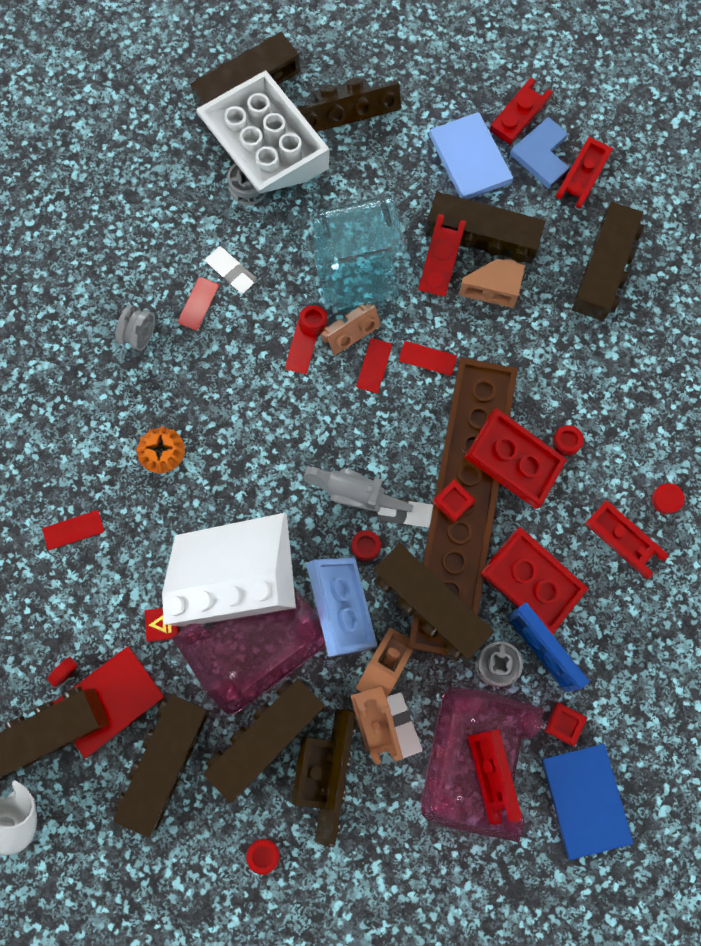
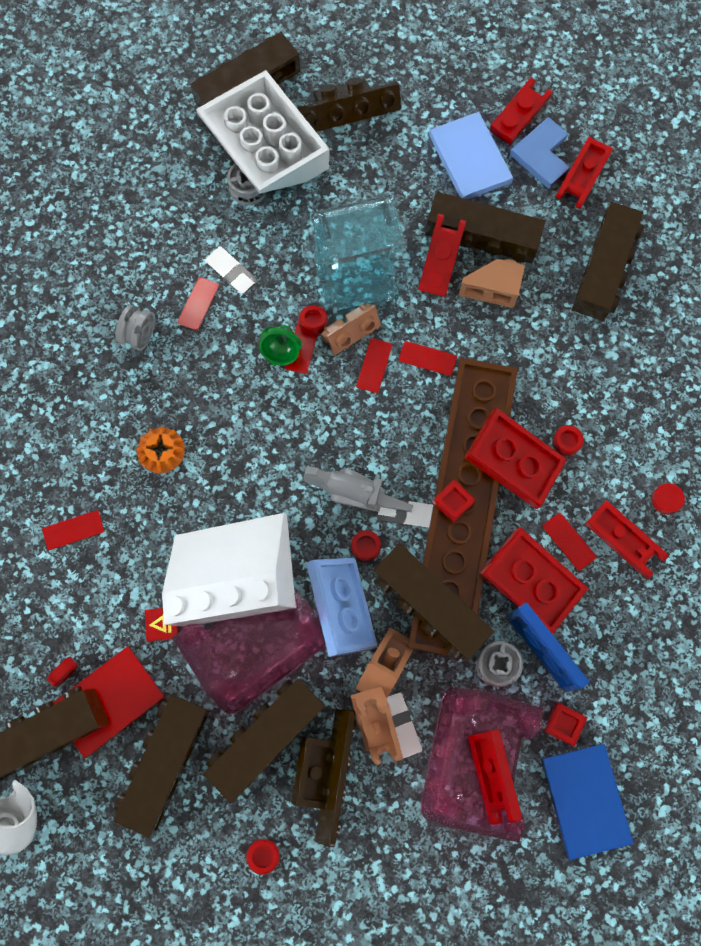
none -> green piece [259,325,302,367]
none -> red sticker [542,513,597,571]

